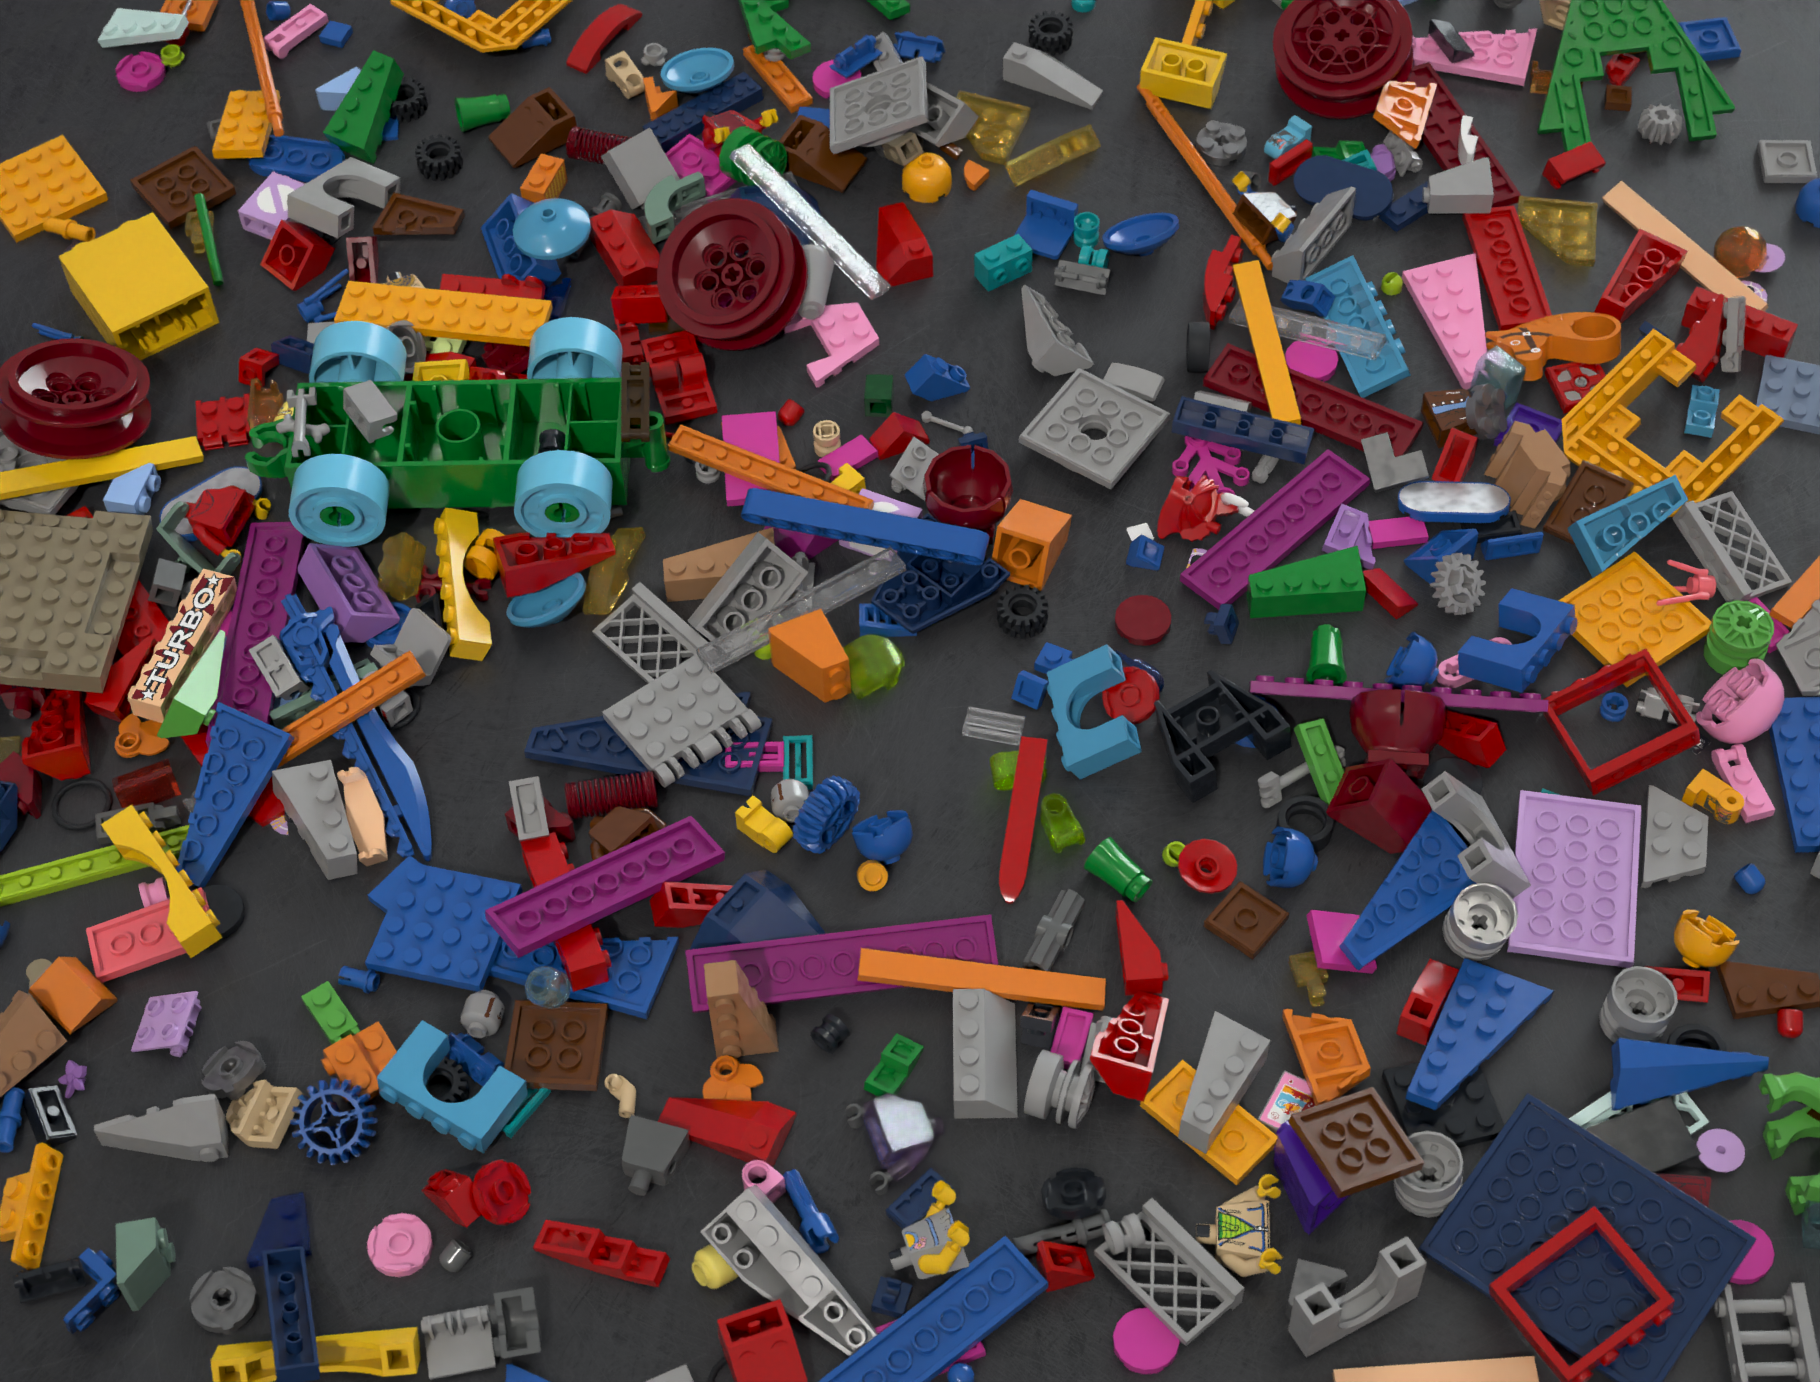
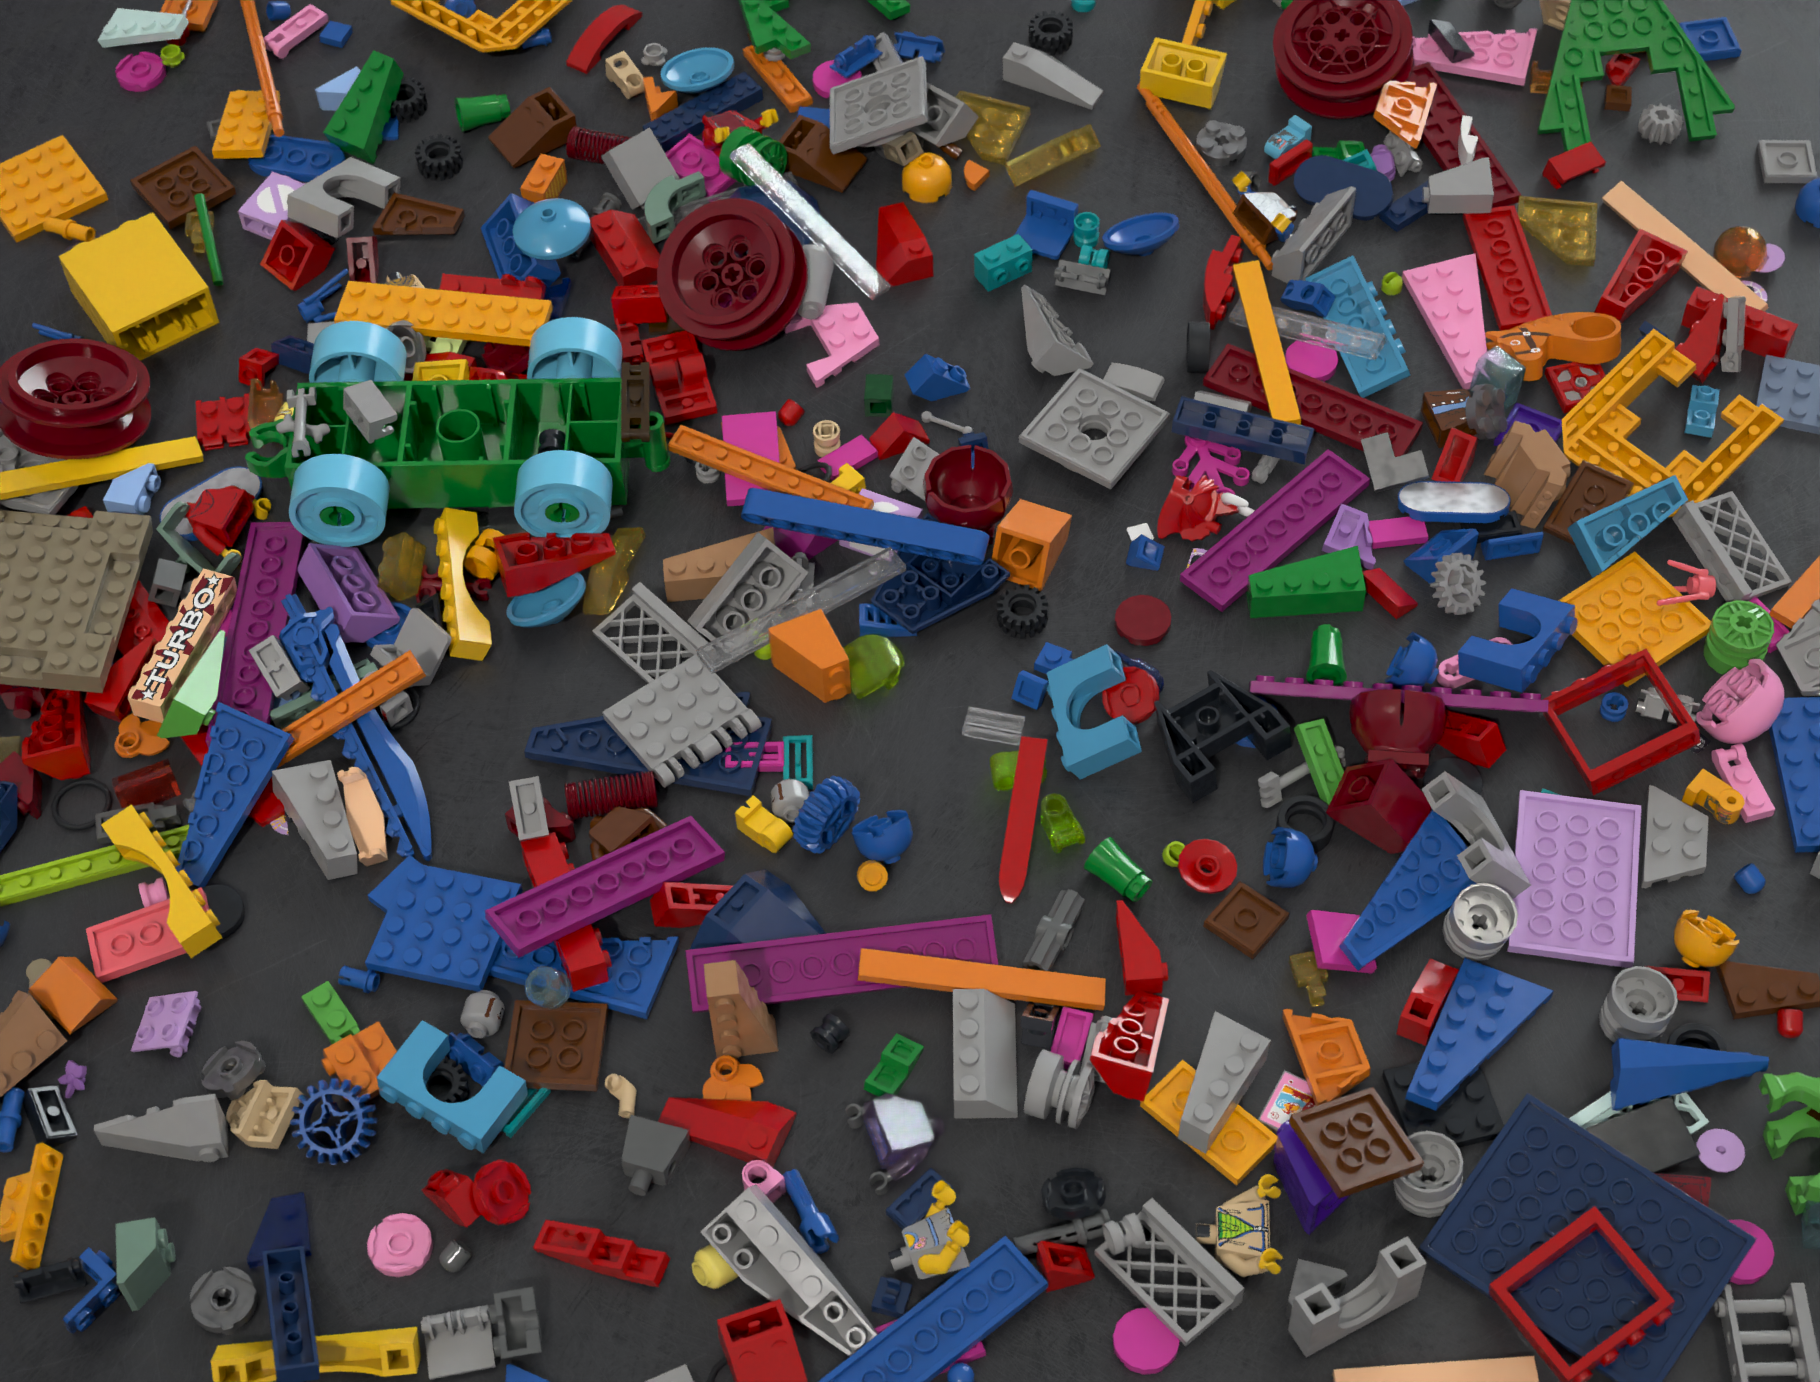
dark blue tile [1204,604,1239,644] -> none

